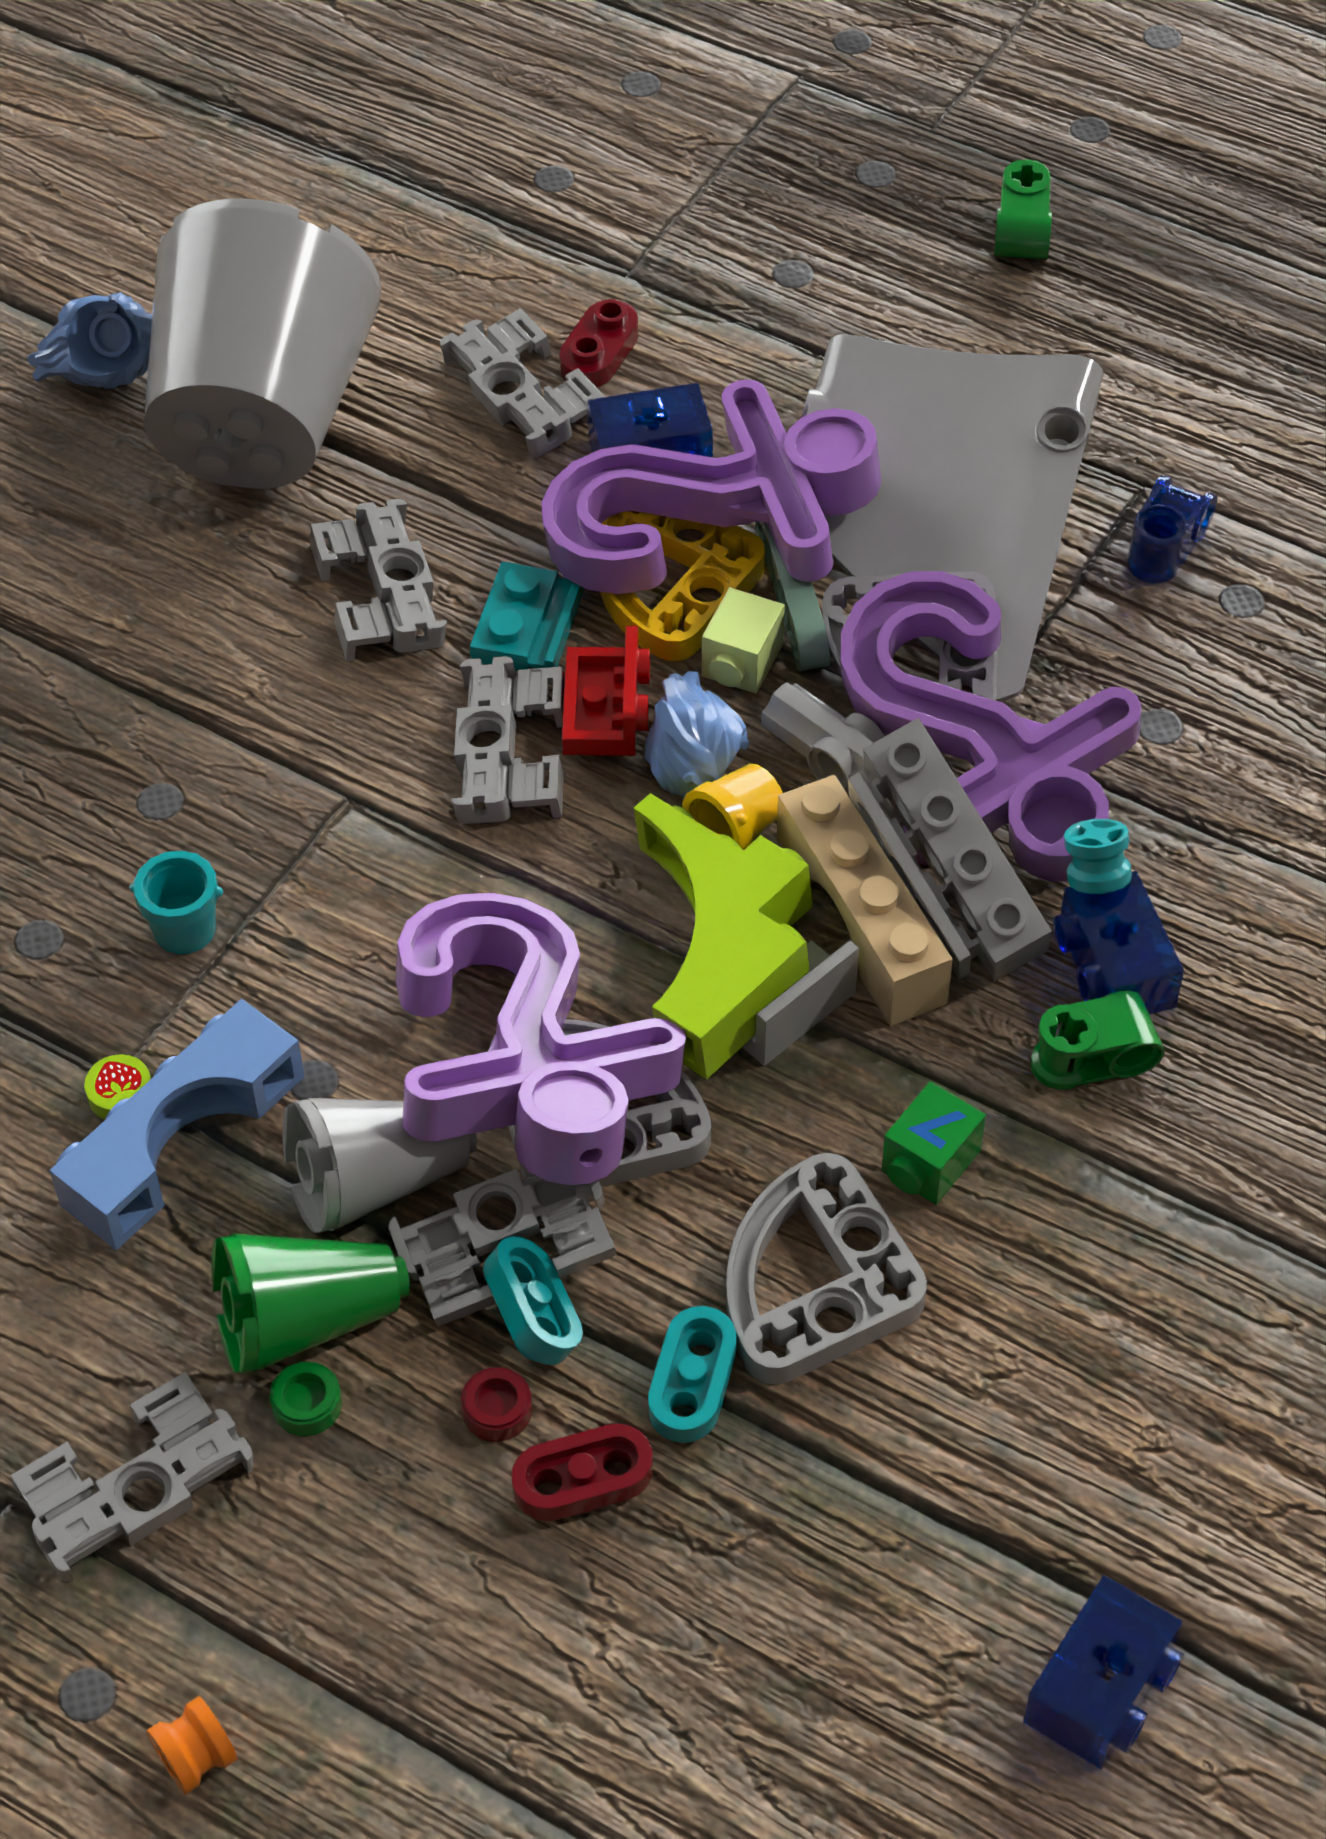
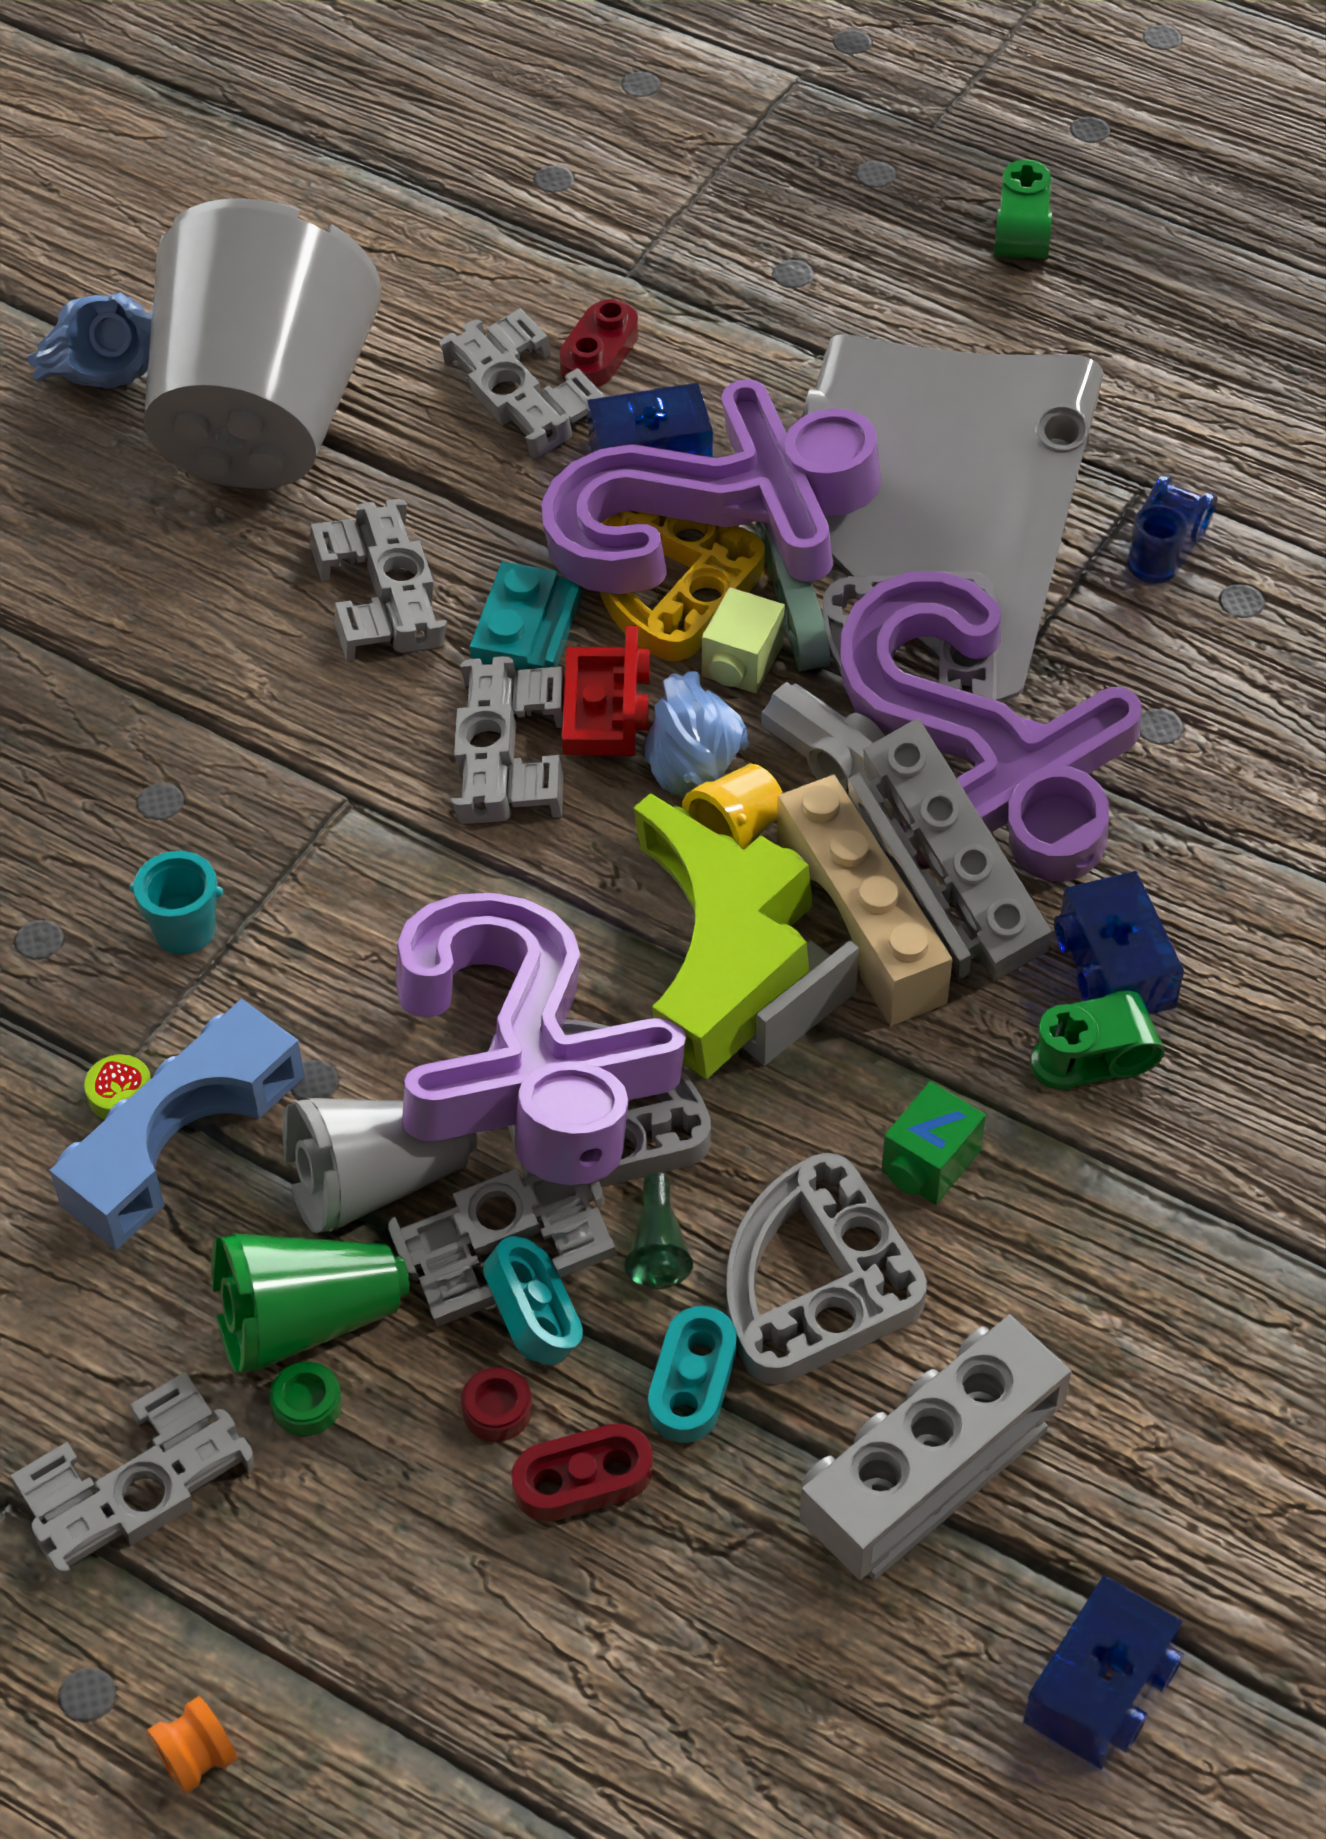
teal wheel [1064,819,1132,894] -> none
none -> clear green cone [624,1173,693,1290]
none -> light grey brick [799,1314,1072,1581]

